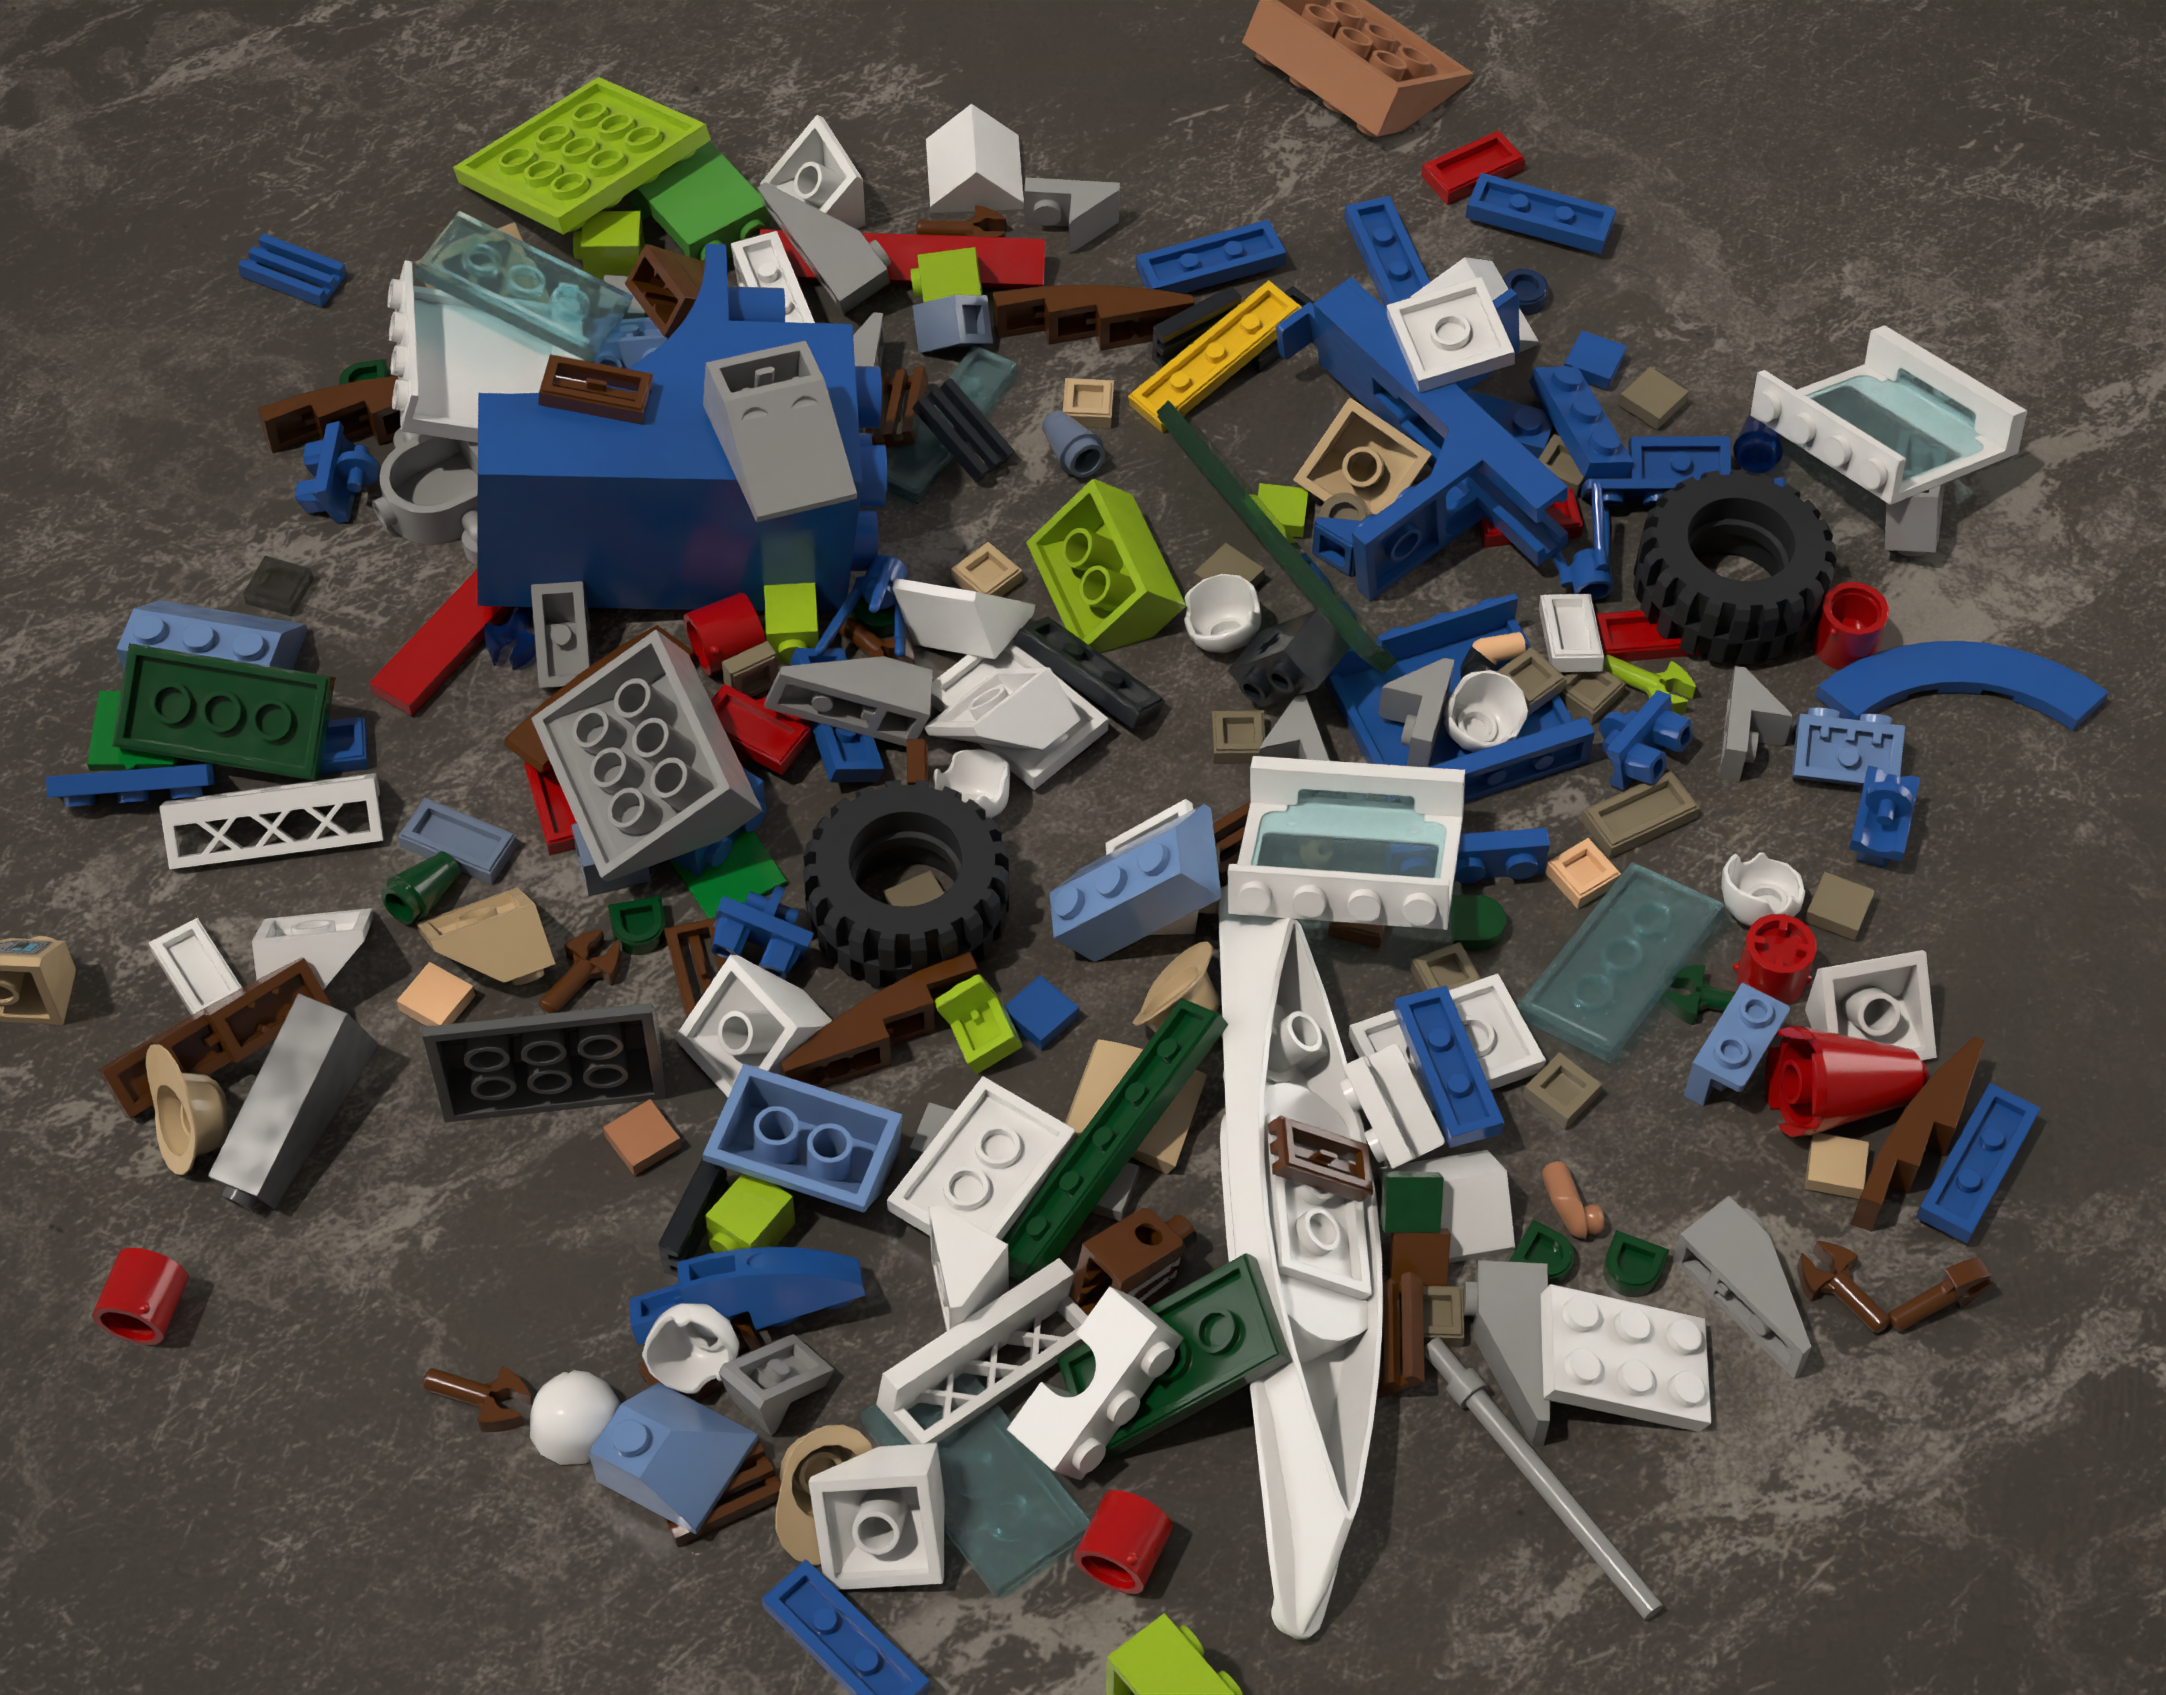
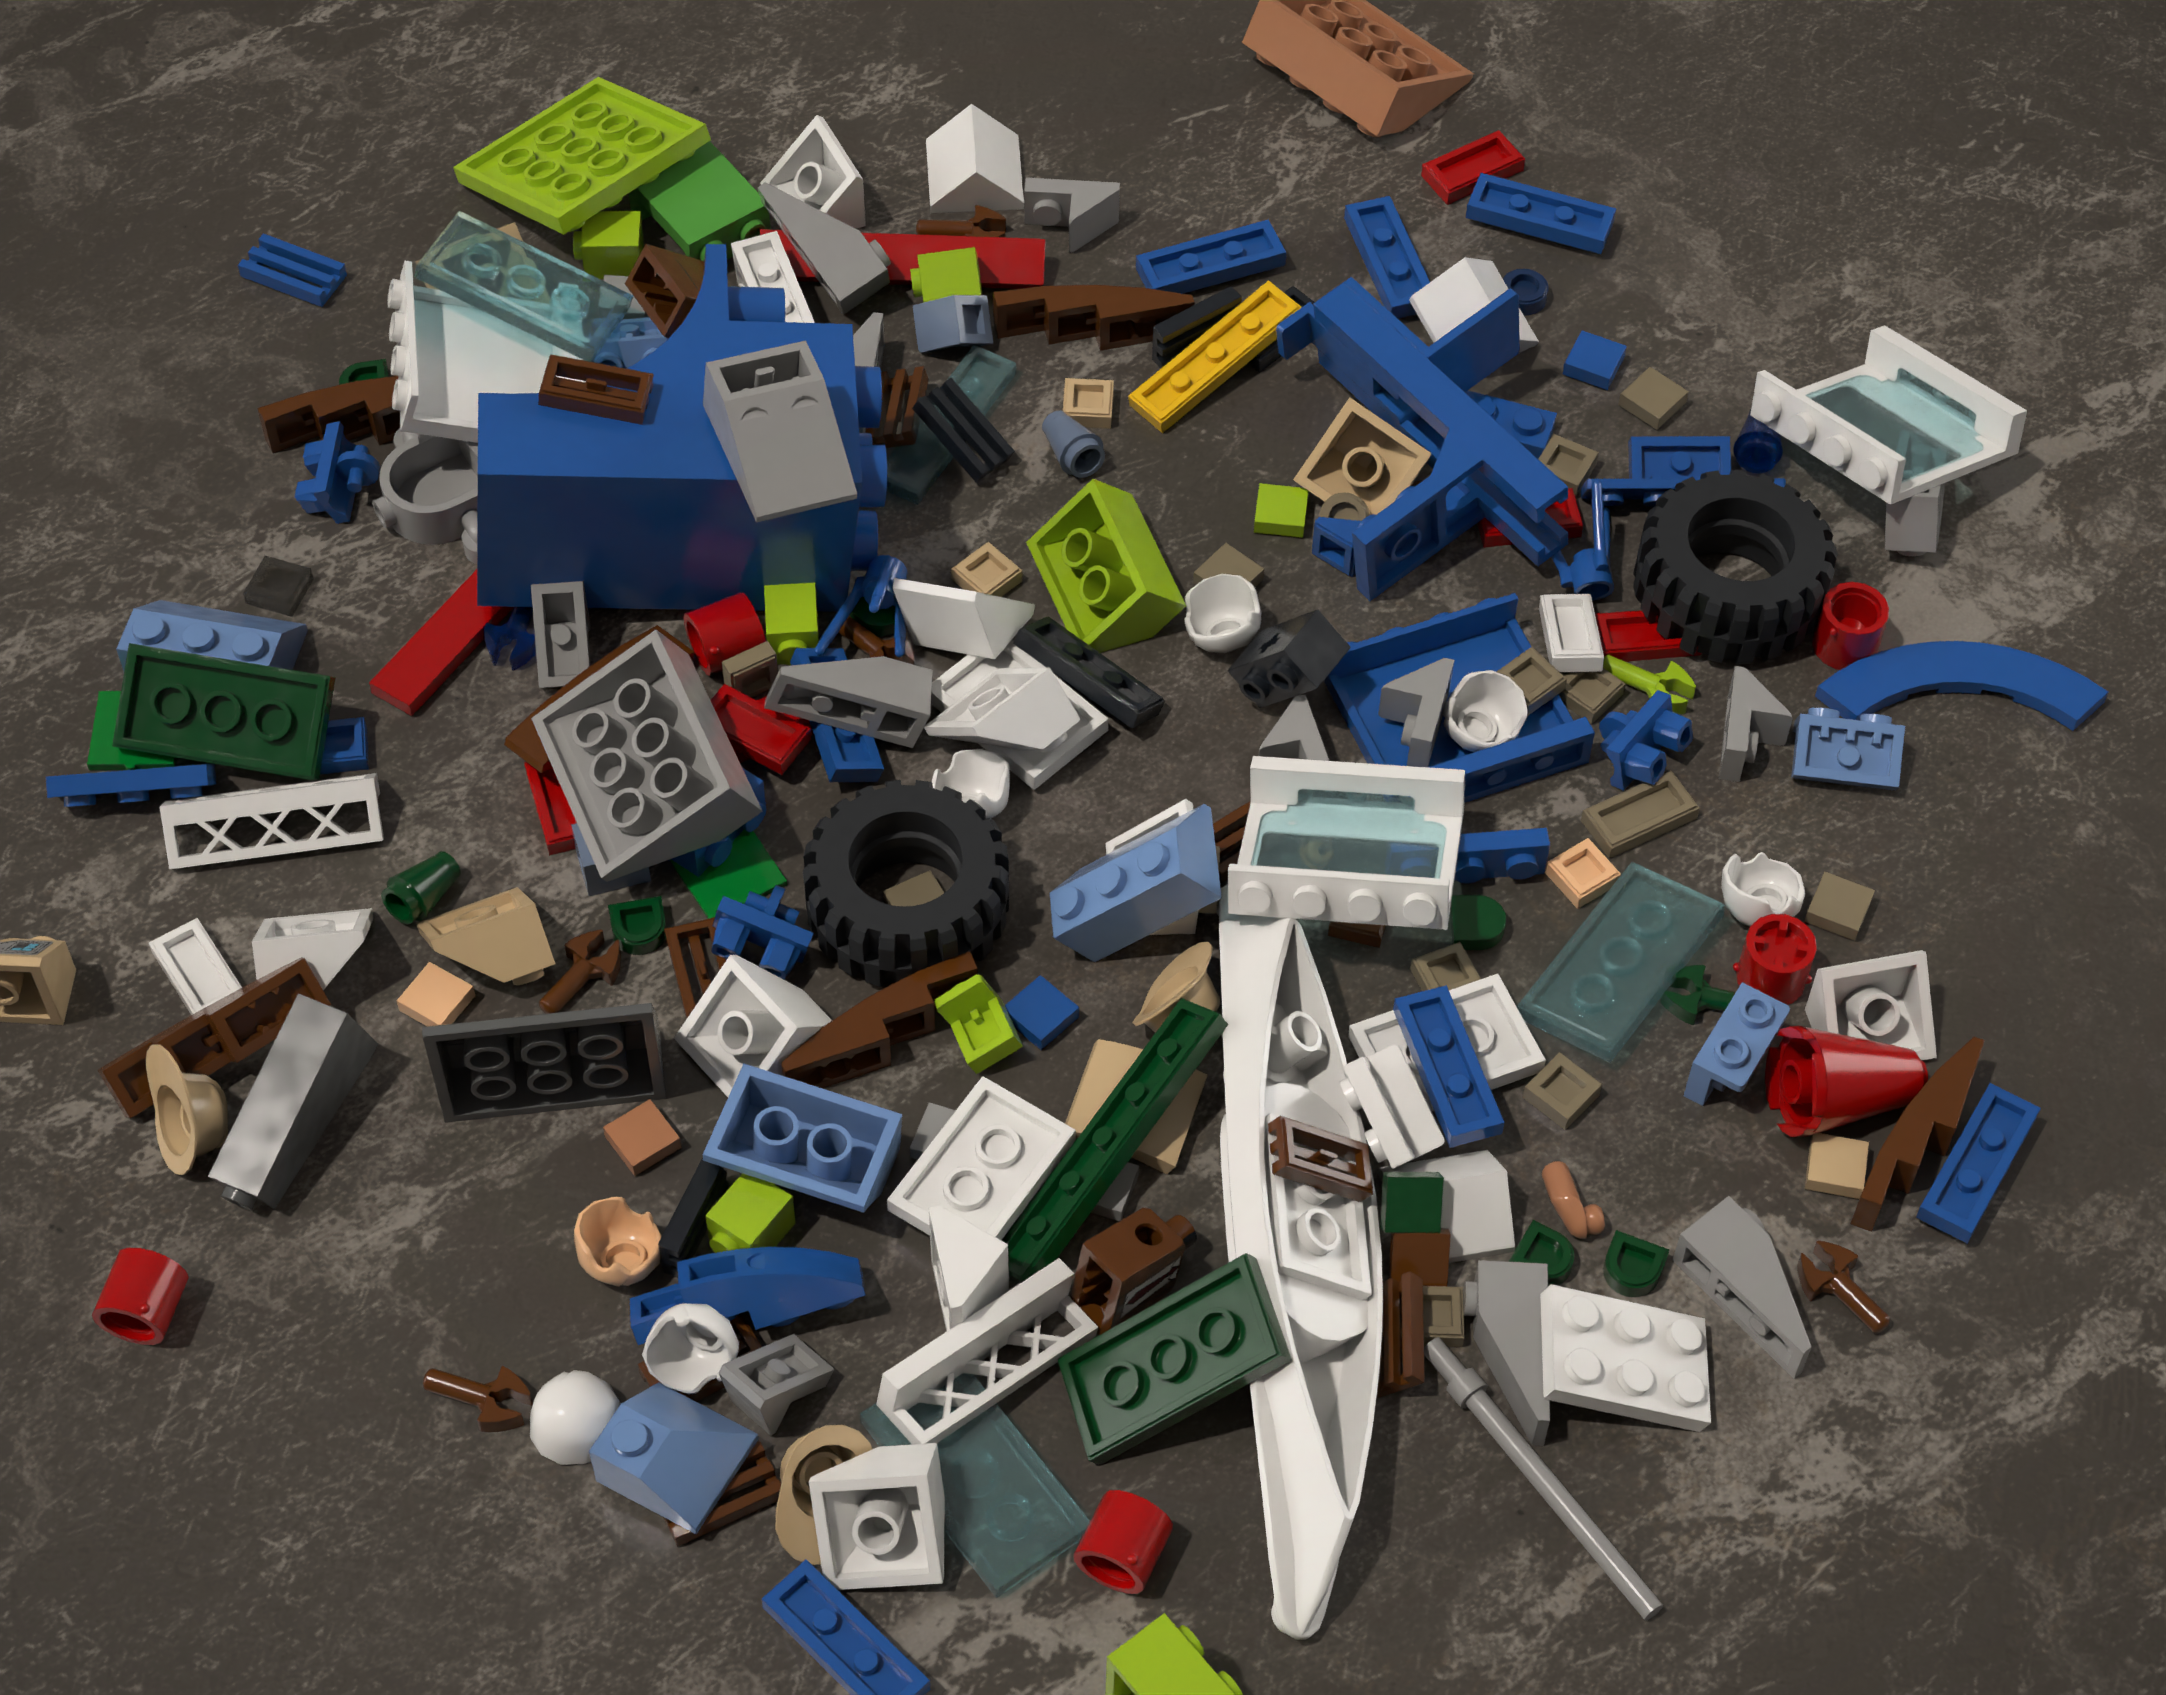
sand blue tile [398,798,519,885] -> none
reddish brown tile [906,739,929,785] -> none
white arch [1007,1286,1184,1480] -> none
clear green tile [1156,400,1398,673] -> none
dark tan tile [1211,710,1265,764] -> none
white tile [1386,277,1515,393] -> none
light nougat arm [1460,632,1526,680] -> none
blue plate [1529,366,1634,478] -> none
blue hips [1849,765,1920,867] -> none
reddish brown bar [1888,1257,1993,1332] -> none
none -> light nougat hair [574,1197,662,1286]

